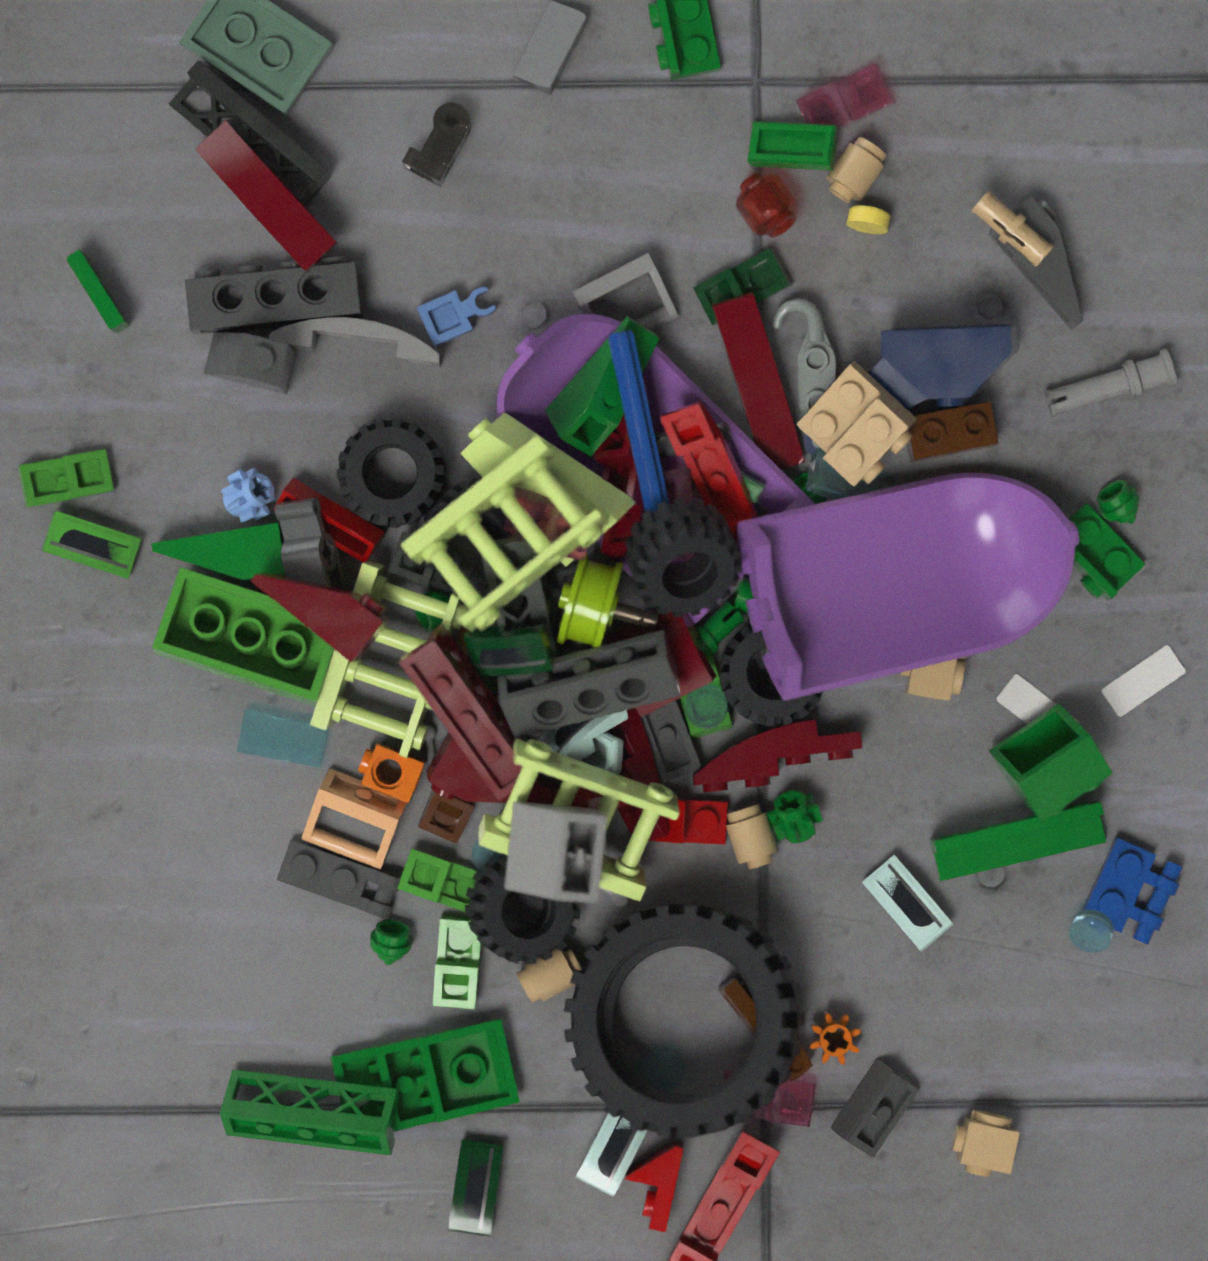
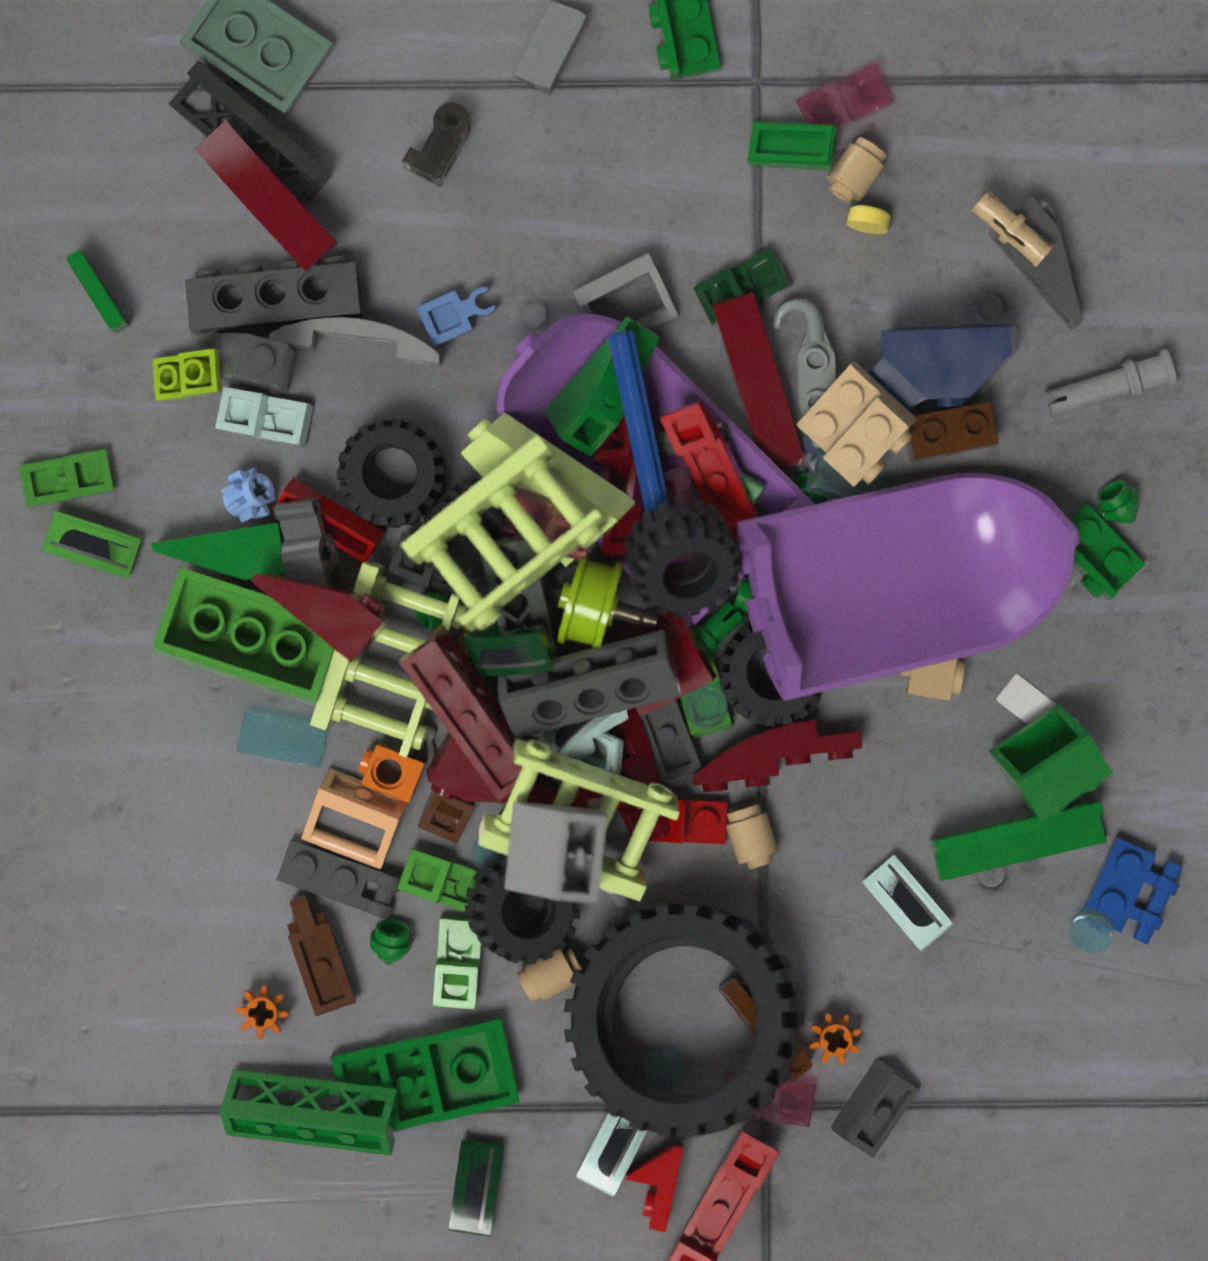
clear red head [736,173,799,238] -> none
green gear [767,791,823,843] -> none
tan brick [952,1110,1020,1177] -> none
white sticker [1102,645,1186,717] -> none
none -> lime slope [152,349,222,402]
none -> light aqua slope [215,387,313,447]
none -> orange gear [235,984,290,1039]
none -> reddish brown hinge [287,894,357,1016]

